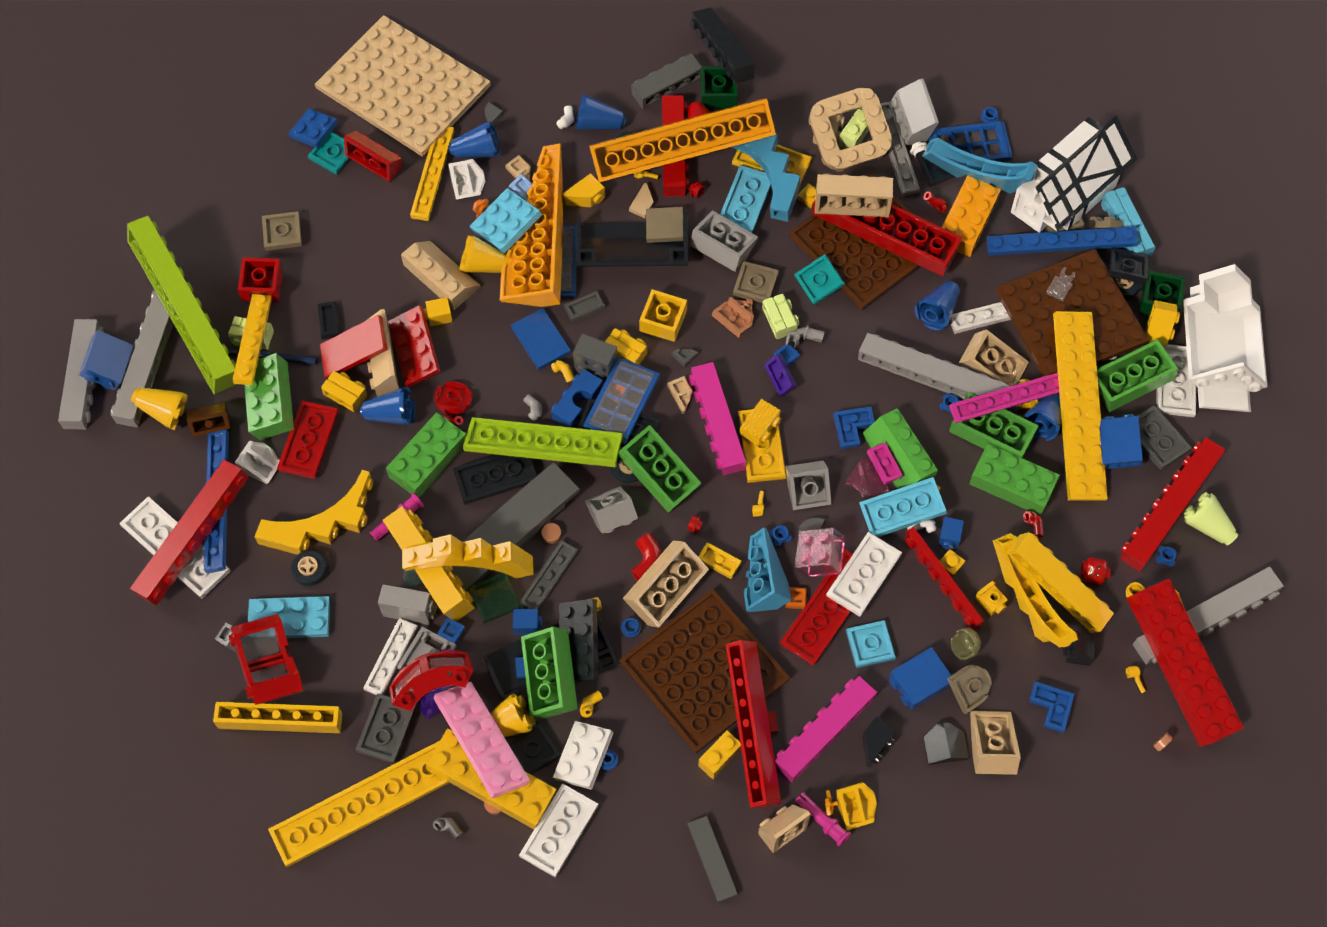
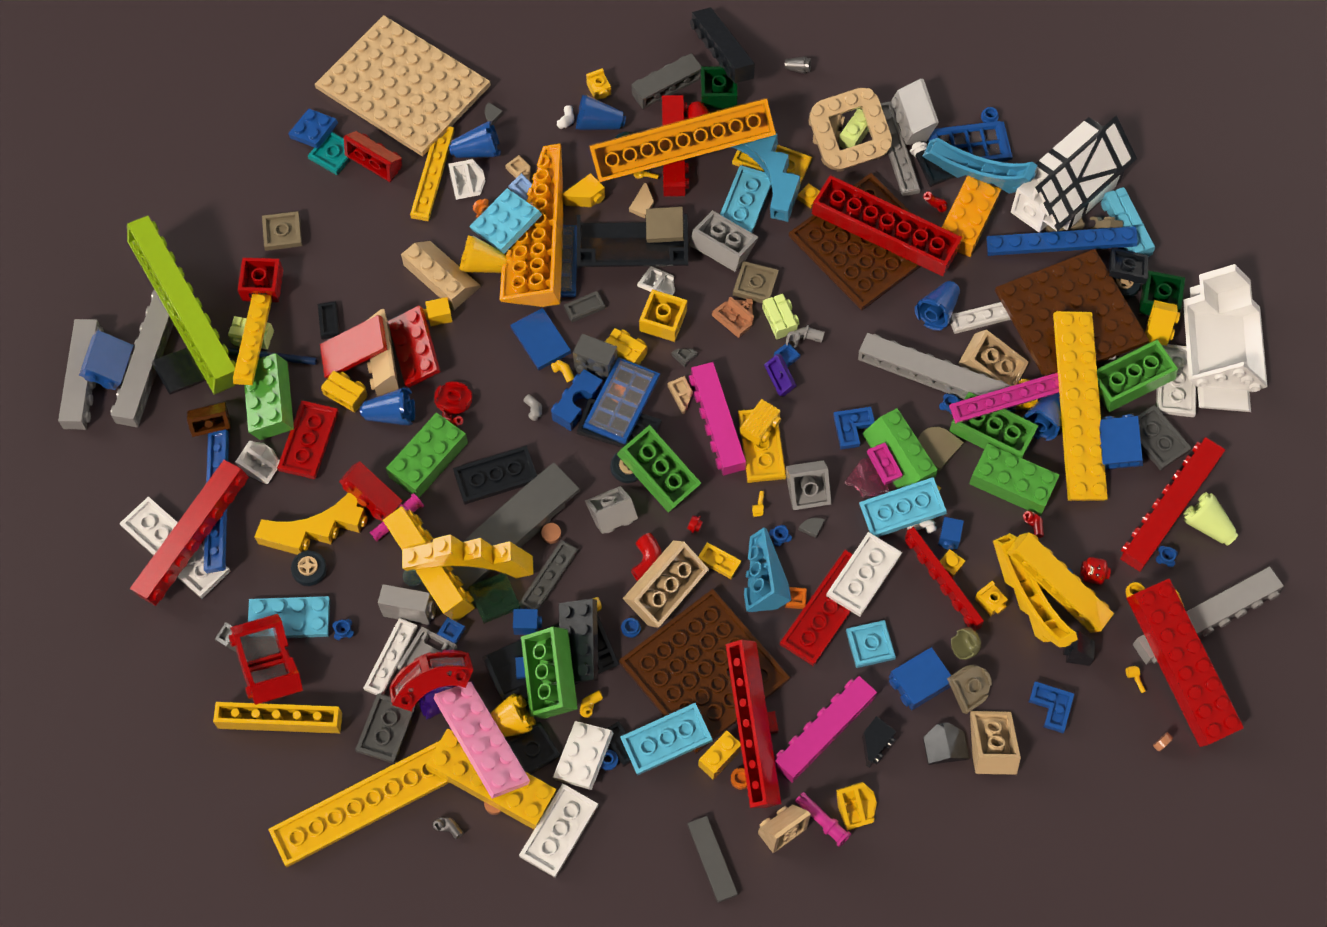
yellow cone [131,387,188,430] -> none
lime plate [463,417,623,467] -> none
red plate [689,181,705,199] -> none
teal tile [794,254,845,305] -> none
clear pink brick [795,528,845,577] -> none
tan brick [815,174,893,217] -> none
light orange plant [825,790,838,815] -> none
clear plate [1046,267,1075,302] -> none
none -> black tile [152,348,205,395]
none -> blue plate [332,619,354,640]
none -> red brick [339,461,403,521]
none -> yellow brick [586,68,611,100]
none -> black tile [606,721,631,767]
none -> medium azure plate [620,703,713,776]
none -> white slope [637,266,675,296]
none -> orange tile [731,768,747,790]
none -> flat silver cone [785,56,811,74]
none -> dark tan tile [918,427,964,471]

